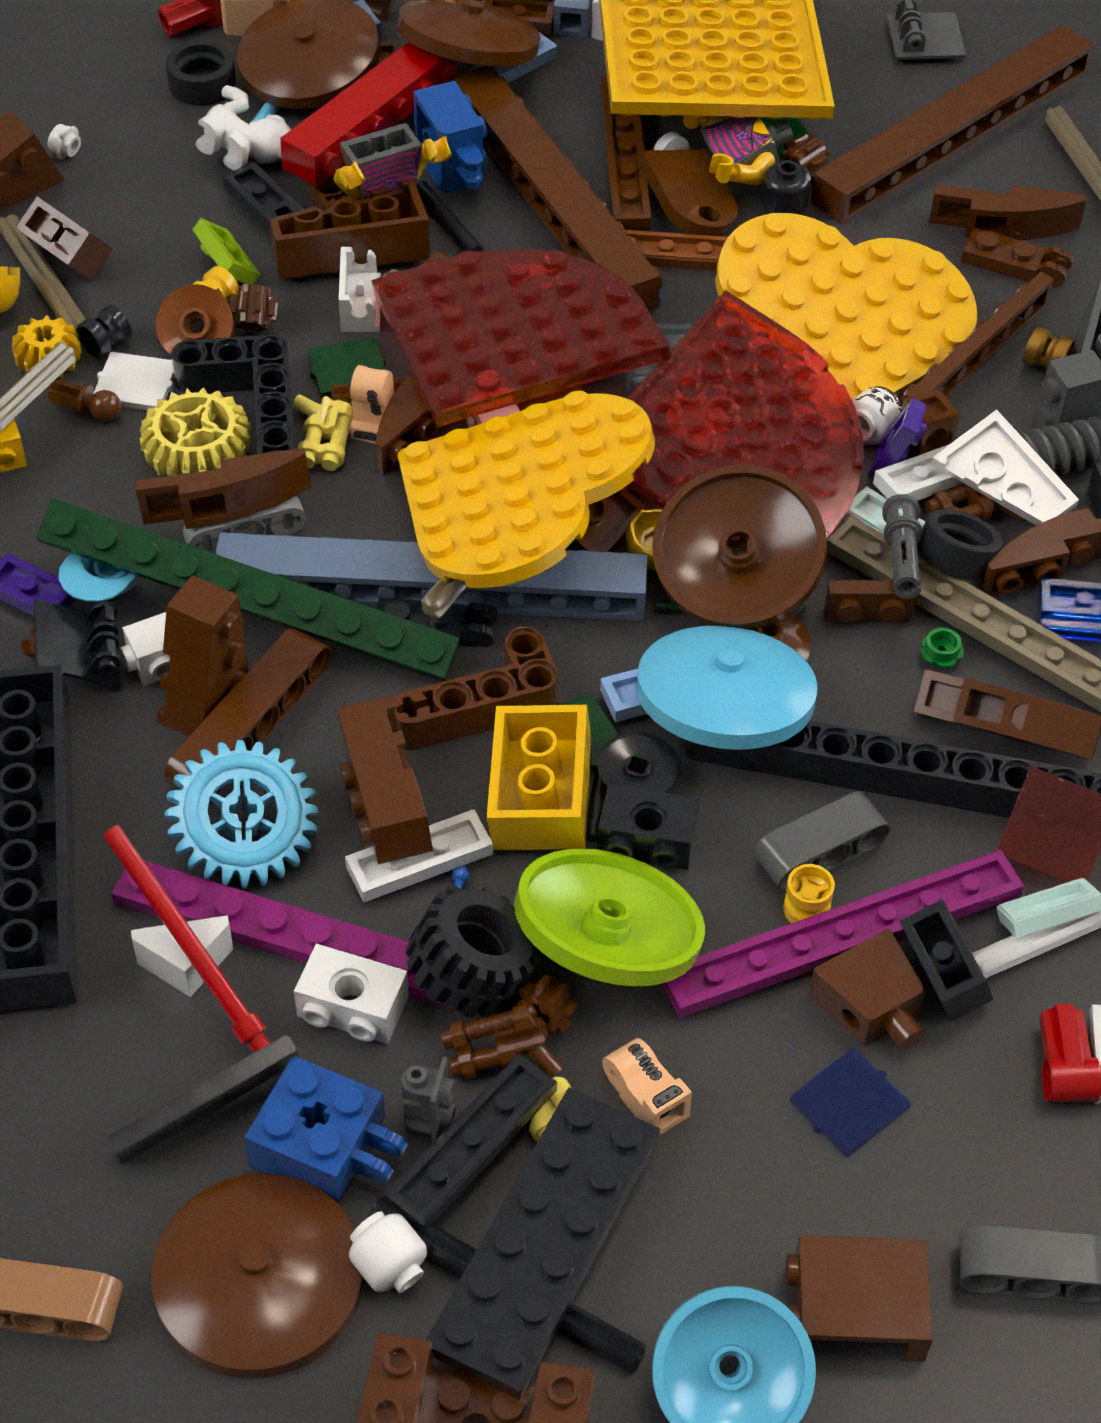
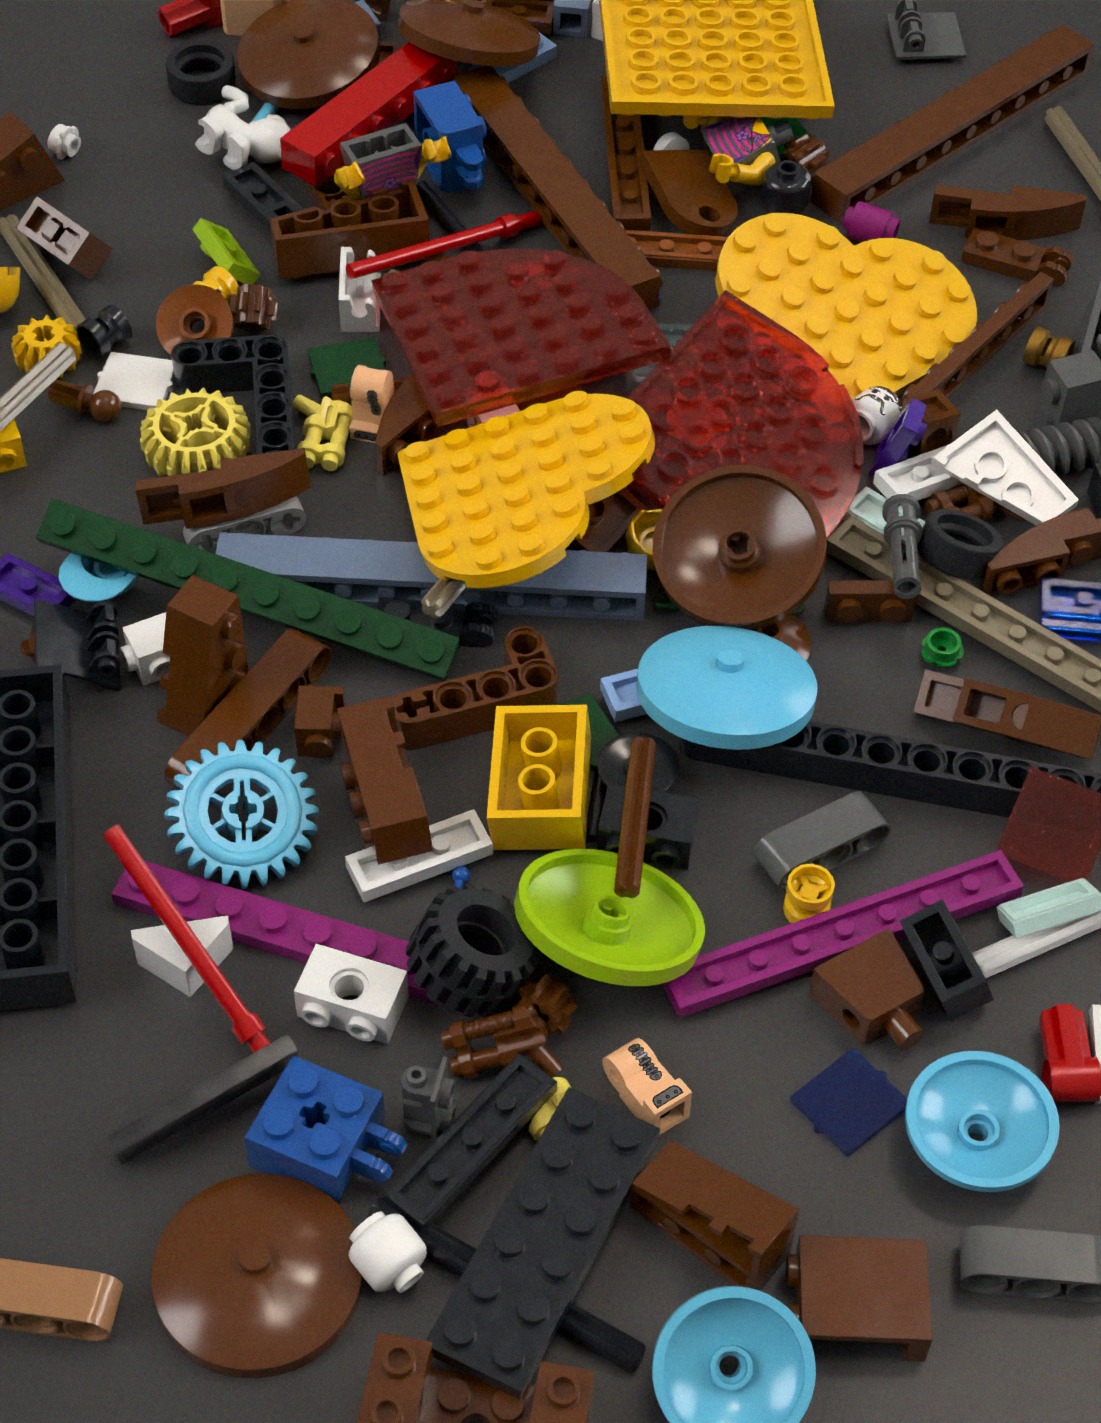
none -> reddish brown brick [294,686,345,758]
none -> red bar [345,210,541,279]
none -> reddish brown axle [614,736,656,898]
none -> reddish brown wedge [630,1140,800,1291]
none -> magenta brick [842,201,901,242]
none -> medium azure dish [905,1051,1060,1192]

